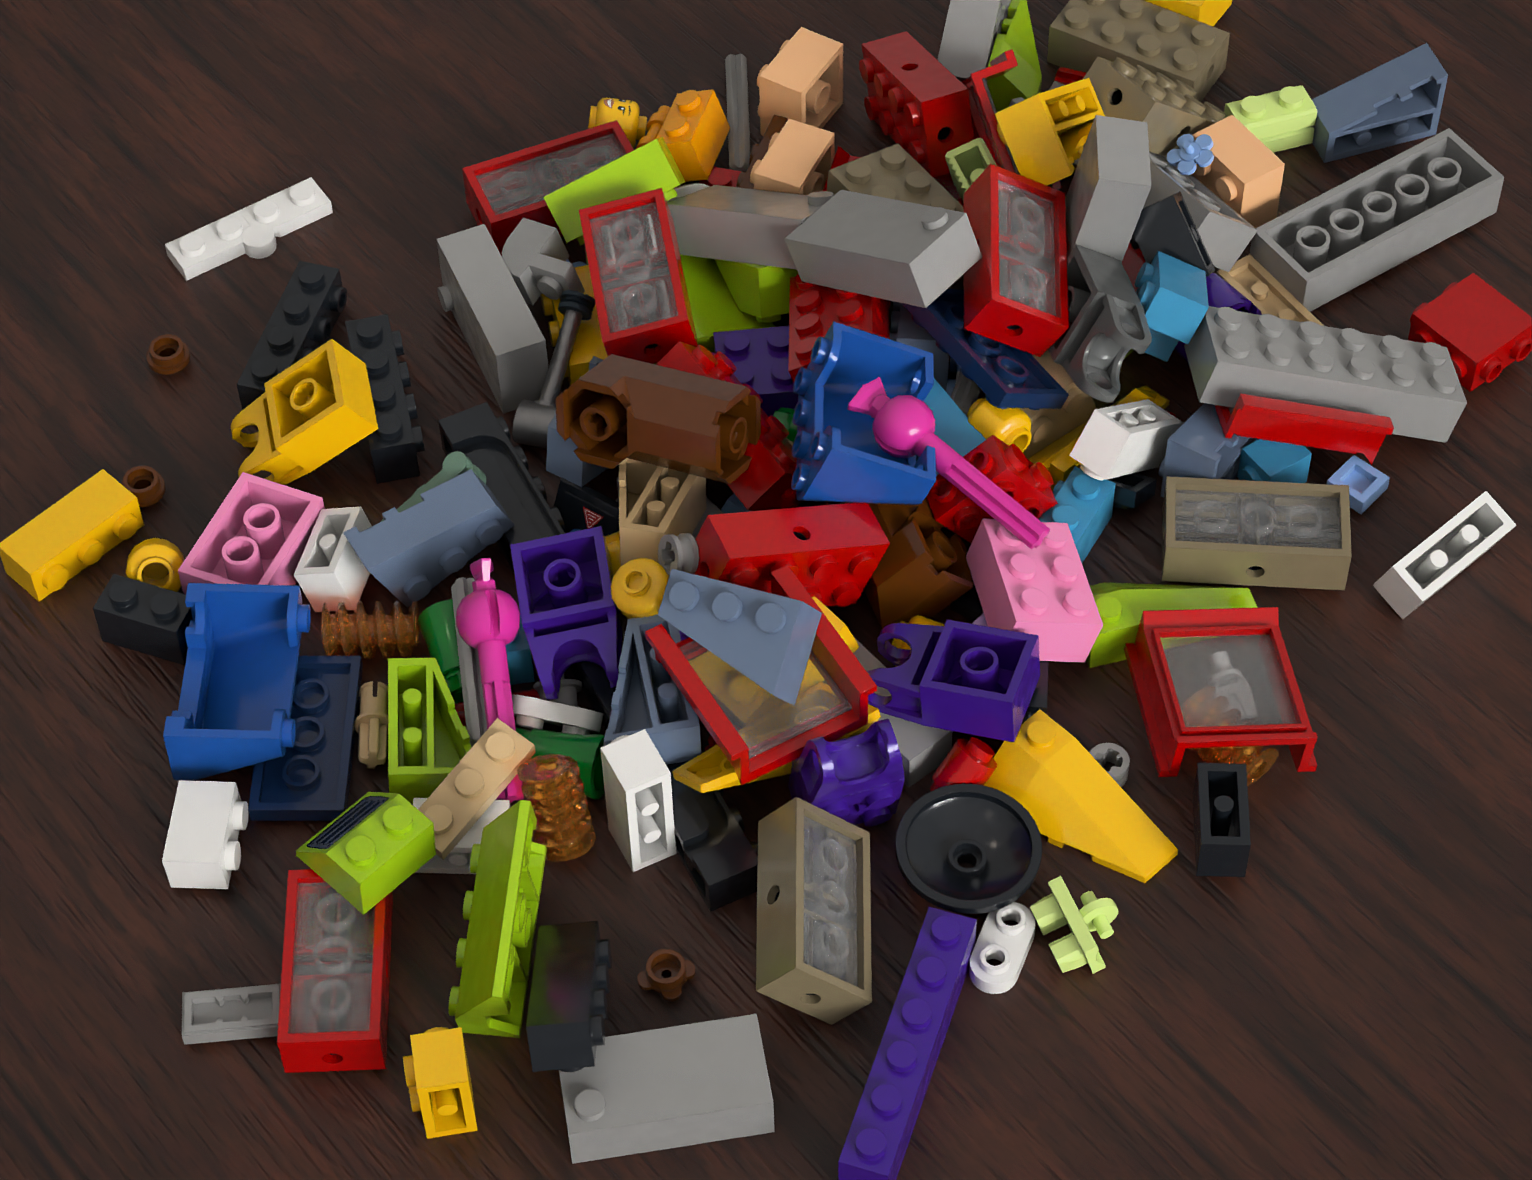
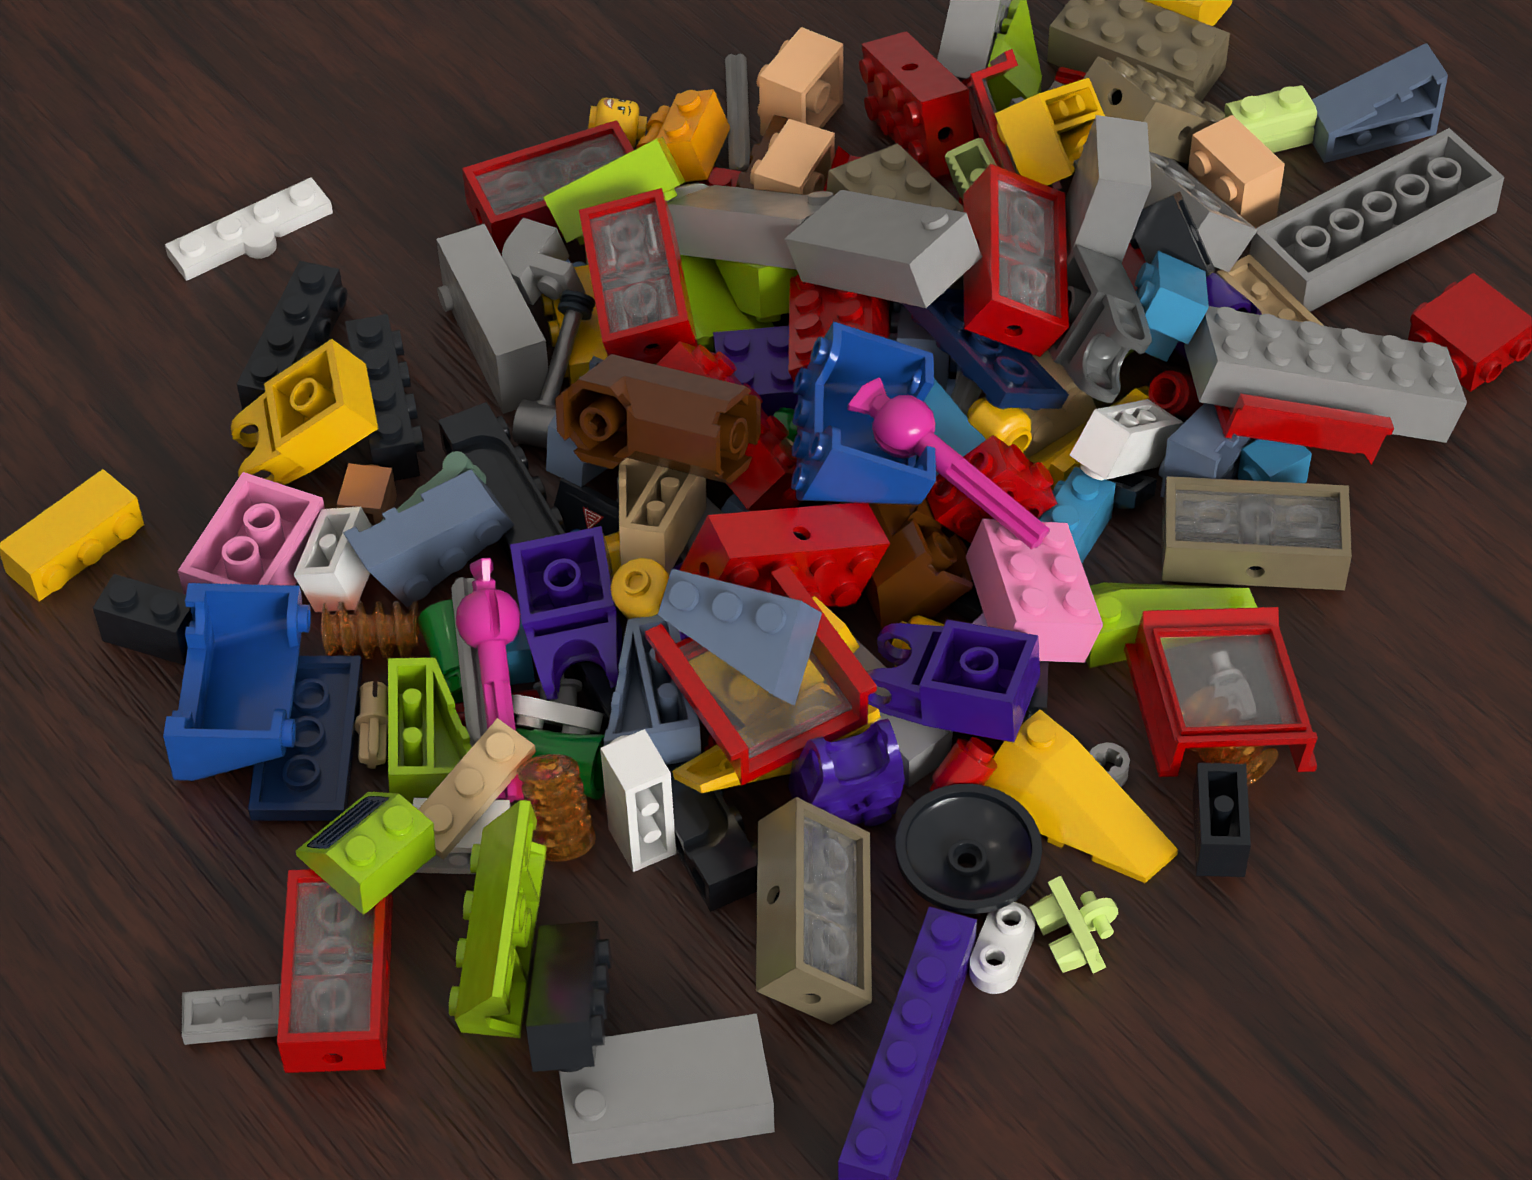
reddish brown plate [121,465,166,507] -> none
yellow head [125,538,184,592] -> none
reddish brown plate [146,334,190,375] -> none
white brick [162,780,249,889] -> none
yellow brick [403,1027,478,1139] -> none
reddish brown plate [637,949,696,1001] -> none
light grey bush [658,533,699,575] -> none
light blue plant [1167,134,1214,175] -> none
light blue plate [1326,455,1390,514] -> none
white brick [1373,491,1516,620] -> none
none -> nougat brick [336,463,397,526]
none -> red brick [1148,370,1204,418]

